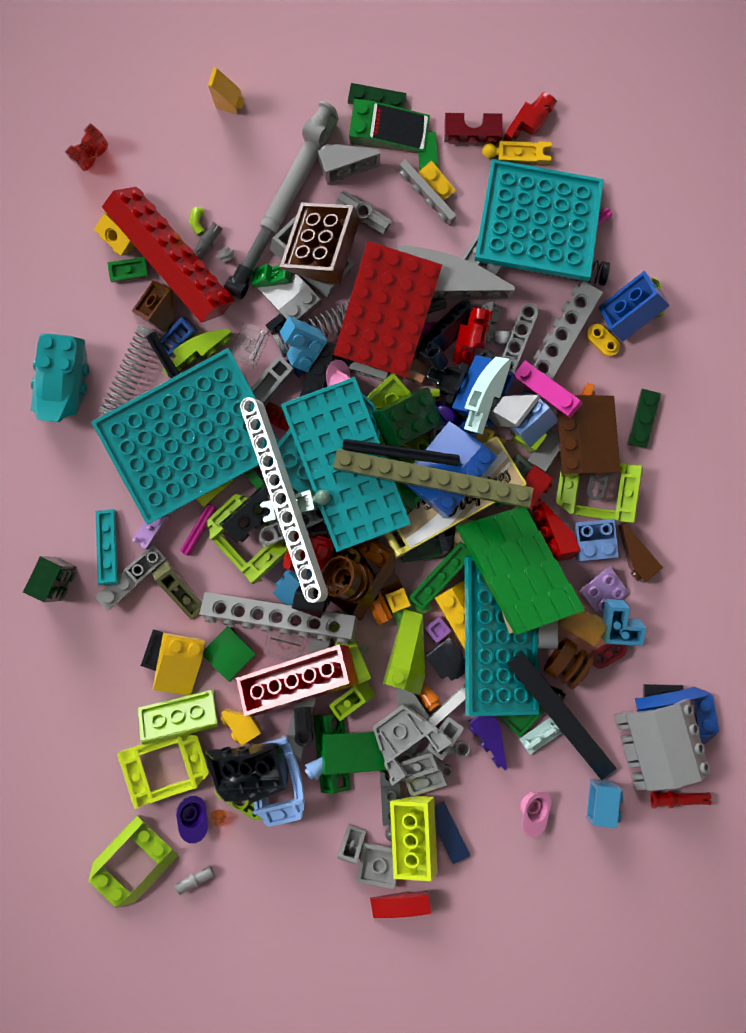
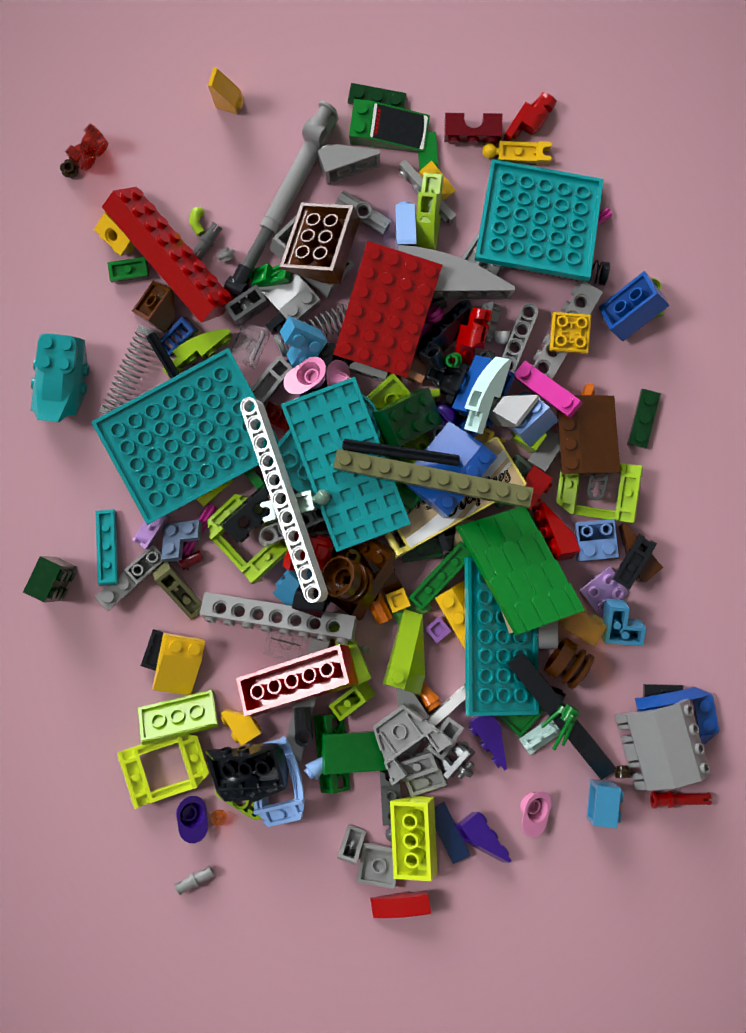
lime wedge [88,816,179,908] -> none
green slope [203,626,257,682] -> none
black piece [425,637,465,681] -> none
yellow plate [586,324,620,357] -> none
dark red plate [591,644,627,669] -> none
none -> dark brown plate [60,159,79,178]
none -> sand blue plate [161,520,202,562]
none -> dark red pin [179,550,204,570]
none -> dark grey brick [225,285,270,327]
none -> bright pink piece [284,356,326,395]
none -> light blue slope [395,201,416,250]
none -> lime slope [416,173,444,250]
none -> dark pink plate [426,306,444,323]
none -> dark grey hips [440,743,476,779]
none -> green pin [446,352,462,368]
none -> dark purple slope [455,812,512,863]
none -> green plant [541,703,580,750]
none -> yellow tile [549,312,591,354]
none -> black plate [612,533,657,590]
none -> dark brown plate [613,765,633,778]

